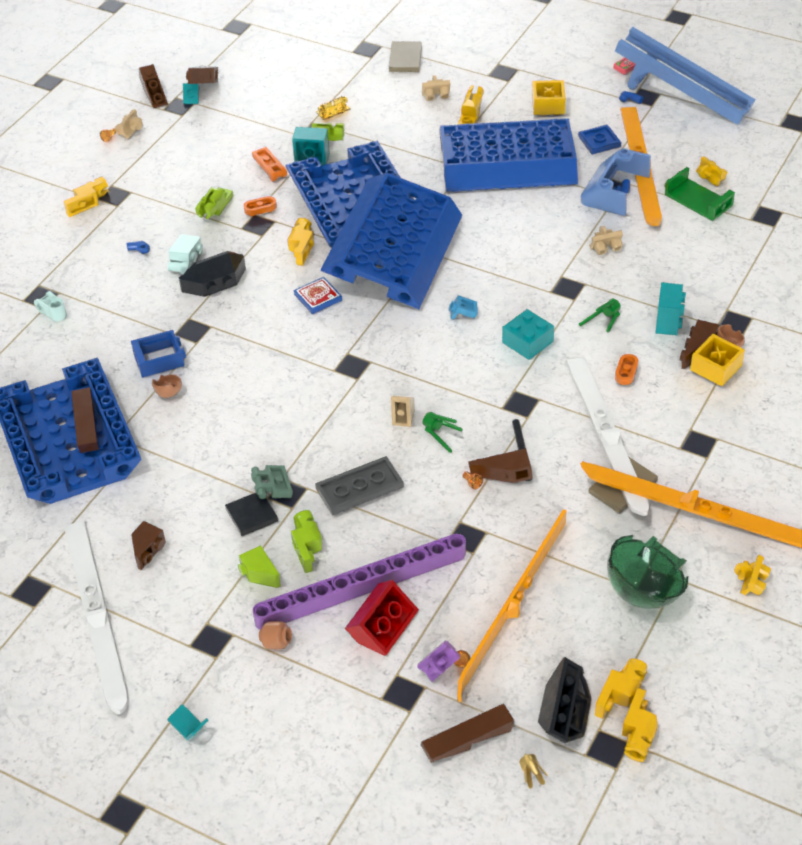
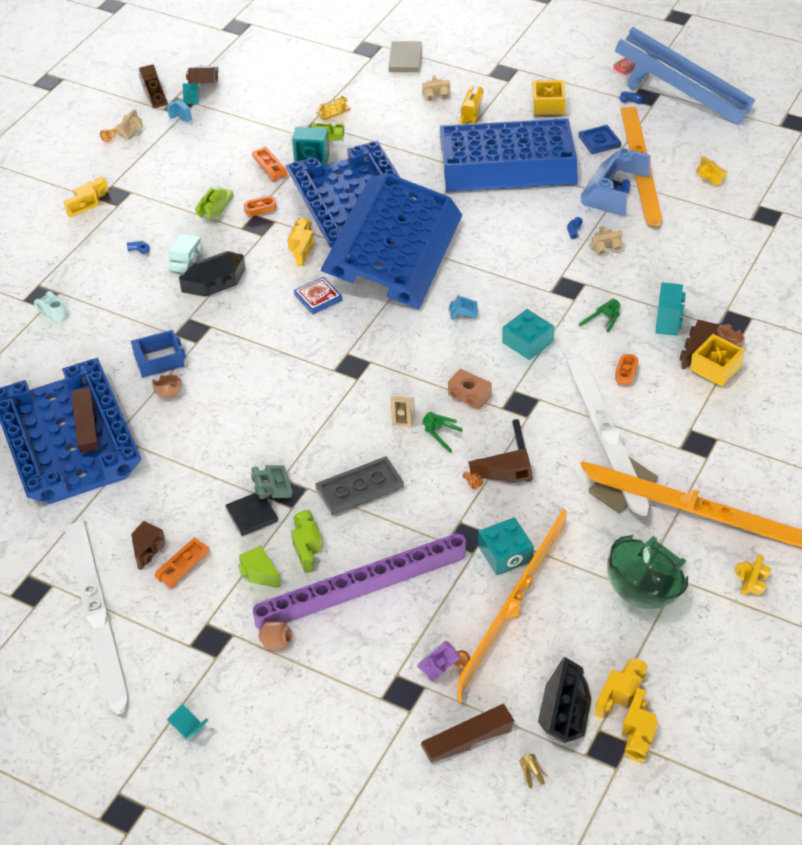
red slope [344,580,419,656] -> none
green panel [664,167,735,221] -> none
none -> orange plate [155,537,210,588]
none -> dark azure bracket [167,99,192,122]
none -> nougat brick [448,369,492,410]
none -> teal brick [478,517,534,575]
none -> blue arm [567,217,583,240]

